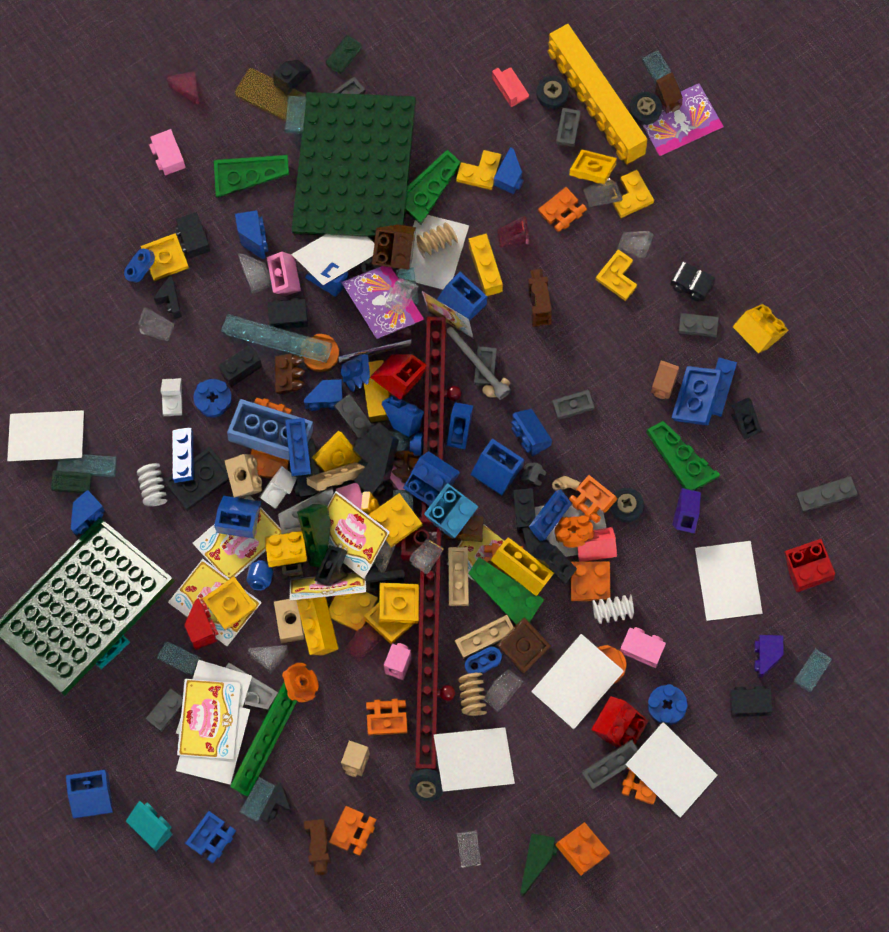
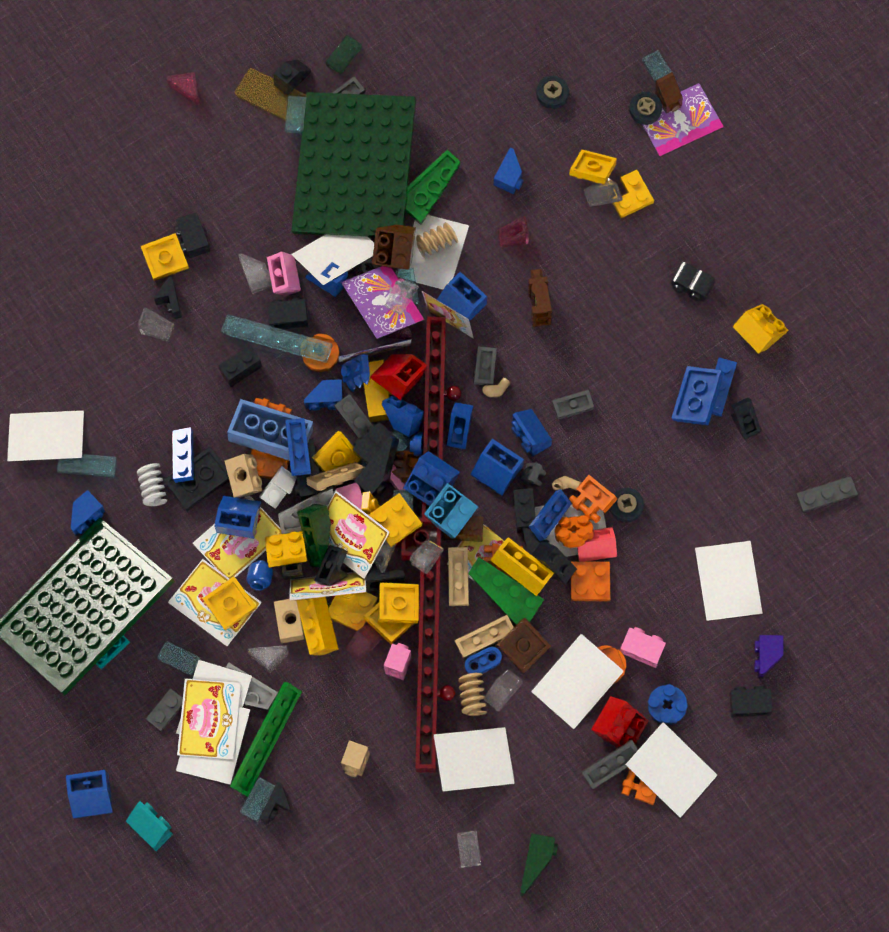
clear green plate [51,470,92,493] -> none
blue plate [124,248,155,283] -> none
bright pink brick [149,129,186,176] -> none
white slope [161,378,182,416] -> none
red slope [185,598,218,650] -> none
blue plate [185,811,236,863] -> none
blue plate [193,379,232,417] -> none
green wing [214,155,289,198] -> none
blue slope [235,210,268,259] -> none
reddish brown plate [275,353,305,394] -> none
orange plate [282,663,319,702] -> none
reddish brown hips [304,819,331,875] -> none
orange plate [329,806,377,856] -> none
orange plate [366,698,408,736] -> none
black wheel [409,769,444,801] -> none
light grey piece [447,327,511,400] -> none
yellow plate [456,150,501,190] -> none
yellow brick [469,233,503,296] -> none
coral panel [492,68,529,107] -> none
orange plate [538,187,587,232] -> none
yellow brick [548,24,647,165] -> none
orange plate [555,822,610,876] -> none
dark grey plate [556,108,581,147] -> none
white piece [592,594,634,624] -> none
yellow plate [596,249,637,301] -> none
clear slope [617,231,654,258] -> none
green wing [646,421,720,491] -> none
nougat slope [651,360,679,399] -> none
dark purple slope [672,488,701,533] -> none
dark grey plate [679,313,718,337] -> none
red slope [784,539,836,592] -> none
clear light blue plate [794,649,832,693] -> none

